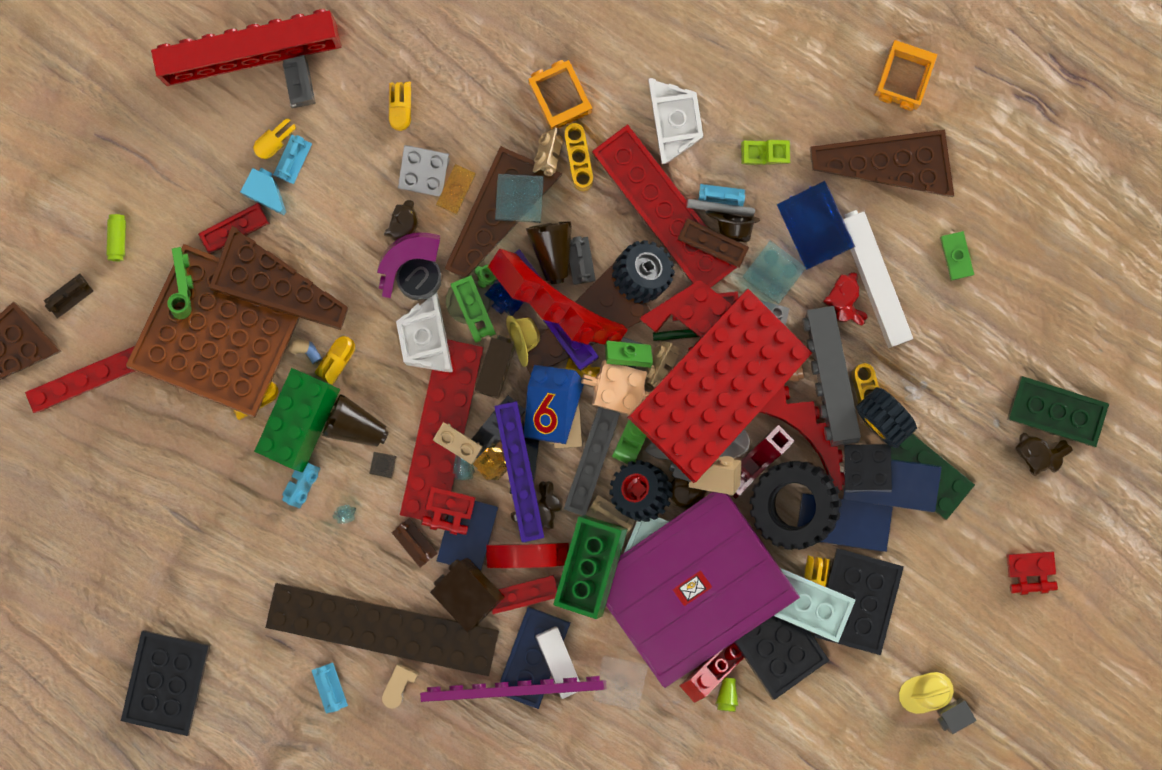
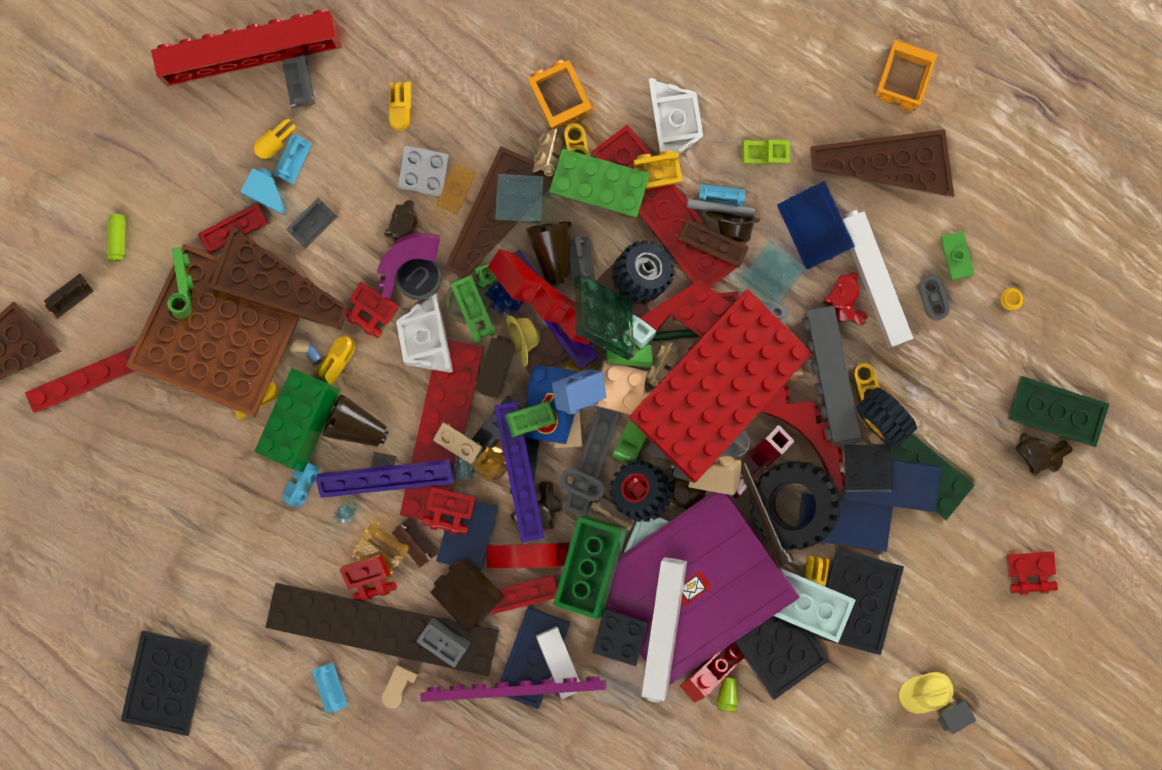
none -> dark grey hinge [286,198,337,249]
none -> dark purple plate [315,459,454,498]
none -> red plate [339,554,397,601]
none -> red plate [346,282,399,339]
none -> clear yellow plate [350,521,411,581]
none -> dark grey hinge [416,617,471,668]
none -> bright green plate [505,401,556,438]
none -> bright green plate [549,149,650,218]
none -> medium blue brick [552,369,607,414]
none -> dark grey plate [560,468,604,501]
none -> clear green plate [575,274,634,360]
none -> black piece [592,606,649,666]
none -> light aqua plate [613,310,656,349]
none -> yellow bracket [633,150,683,189]
none -> white brick [641,557,687,702]
none -> dark brown piece [741,461,794,568]
none -> dark grey plate [919,275,950,320]
none -> yellow plate [1000,288,1024,311]

